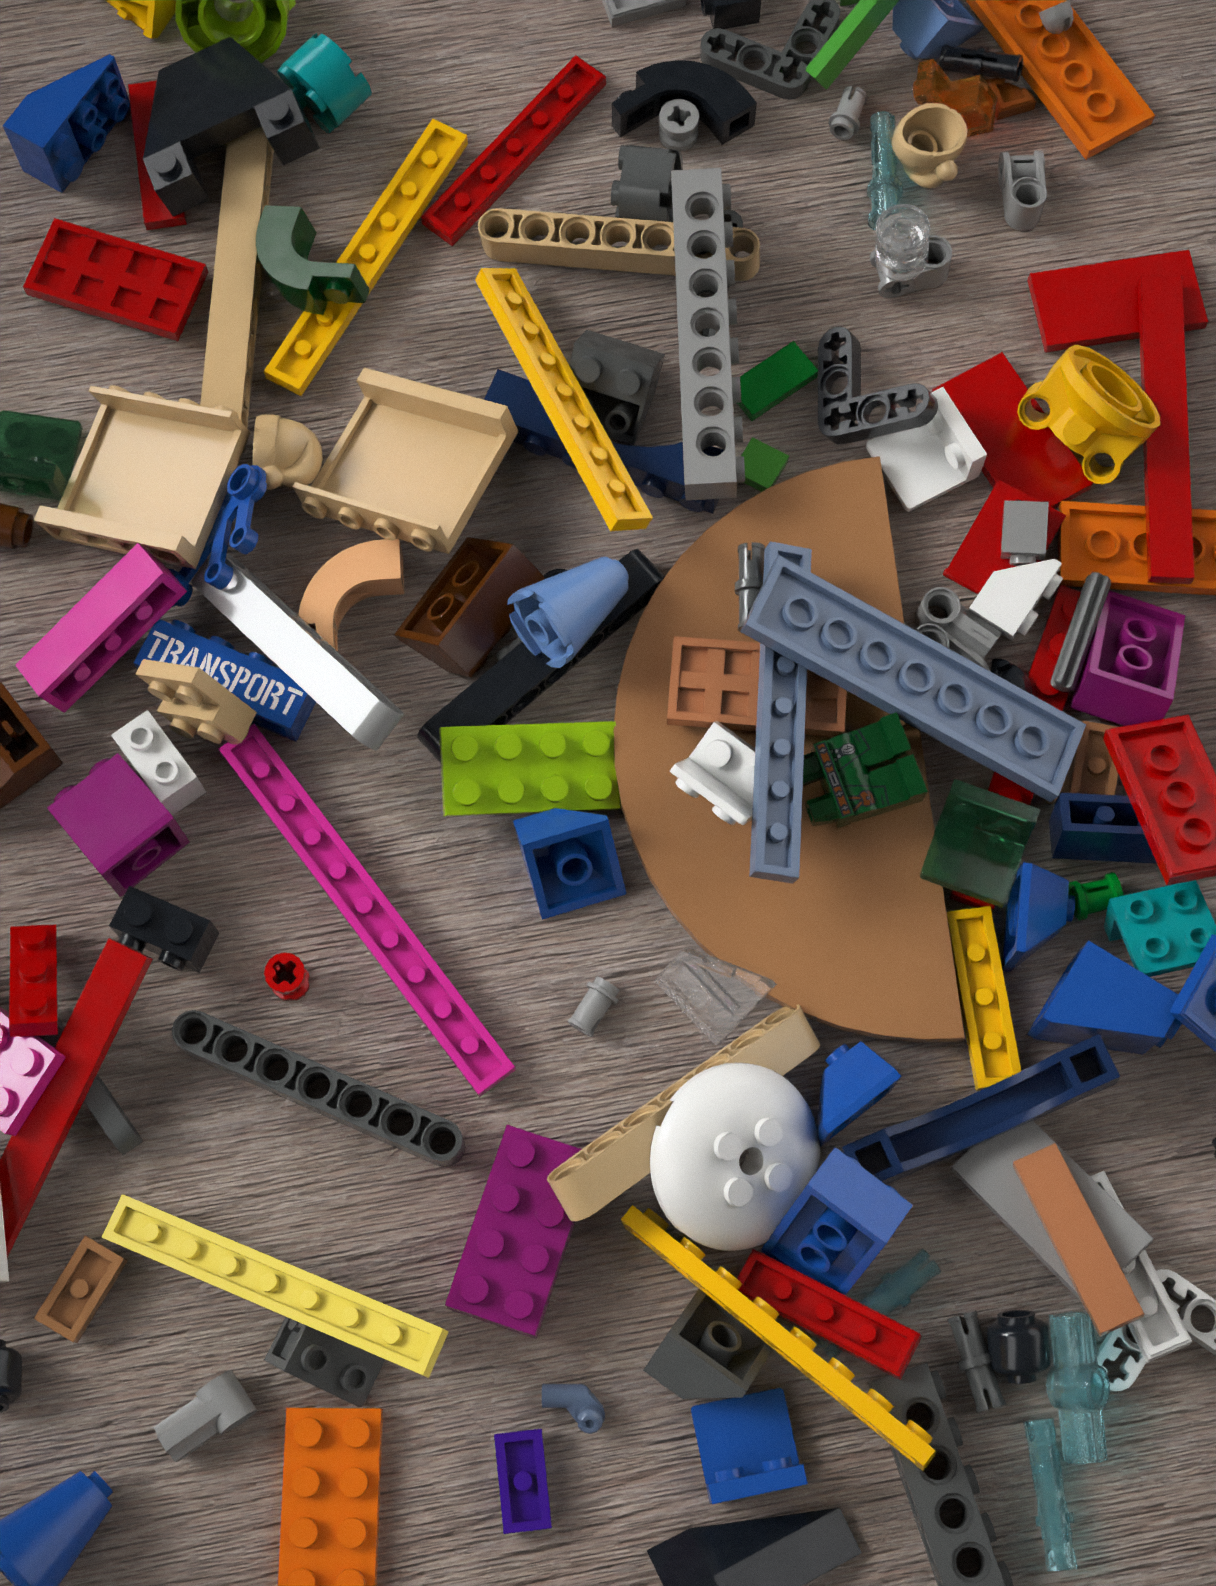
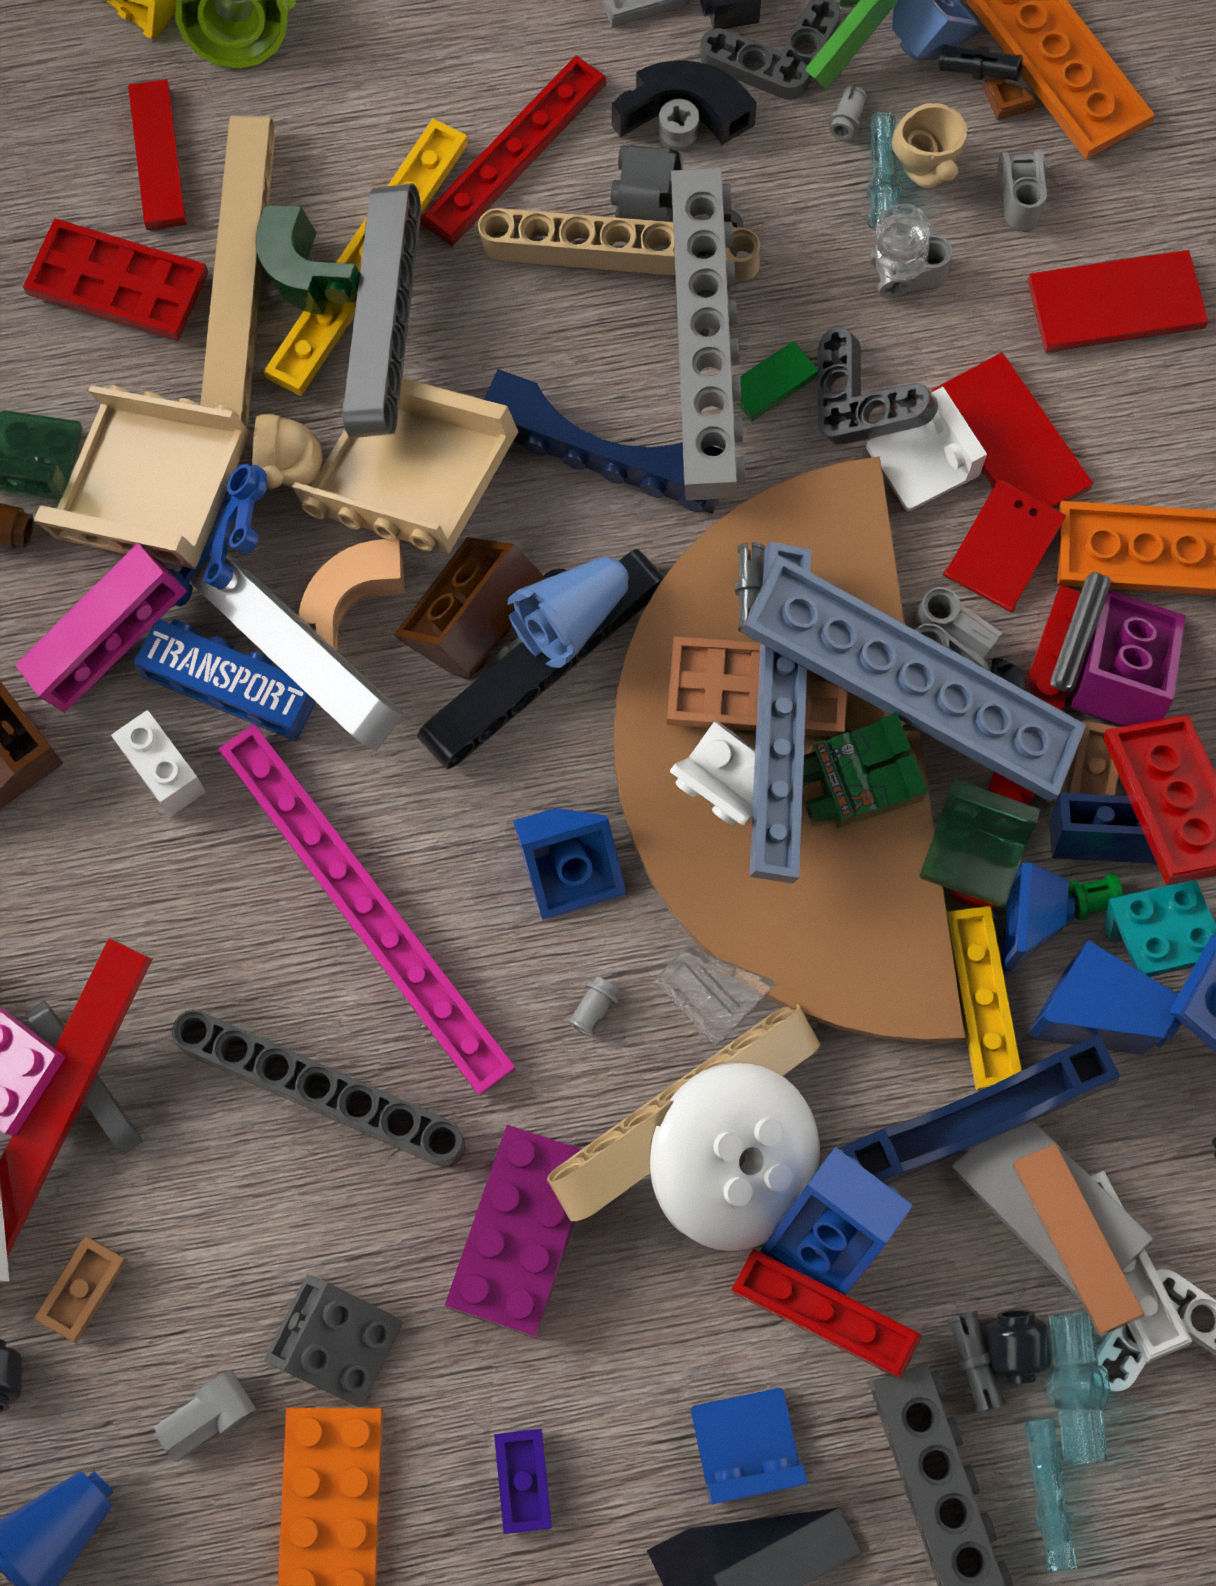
blue slope [3,54,130,193] -> none
red plate [9,924,58,1037] -> none
magenta slope [47,753,190,897] -> none
light yellow plate [102,1194,448,1378] -> none
black brick [109,886,219,973] -> none
tan plate [135,659,257,745] -> none
black wedge [143,37,320,217] -> none
red bush [264,952,310,1001] -> none
teal brick [277,33,372,134] -> none
lime plate [439,721,620,817] -> none
yellow plate [475,268,653,531] -> none
sand blue arm [542,1384,605,1434] -> none
dark grey slope [569,330,665,445] -> none
yellow plate [621,1205,935,1471] -> none
dark grey slope [643,1289,773,1399] -> none
bright green tile [741,437,789,492] -> none
clear light blue pin [814,1248,941,1359] -> none
blue slope [816,1041,902,1147] -> none
clear orange brick [913,59,997,137] -> none
white slope [969,559,1063,641] -> none
light grey brick [1001,500,1049,566] -> none
yellow piece [1017,345,1160,485] -> none
light grey hinge [1039,0,1074,34] -> none
red tile [1138,275,1194,584] -> none
none -> beam [343,183,421,438]

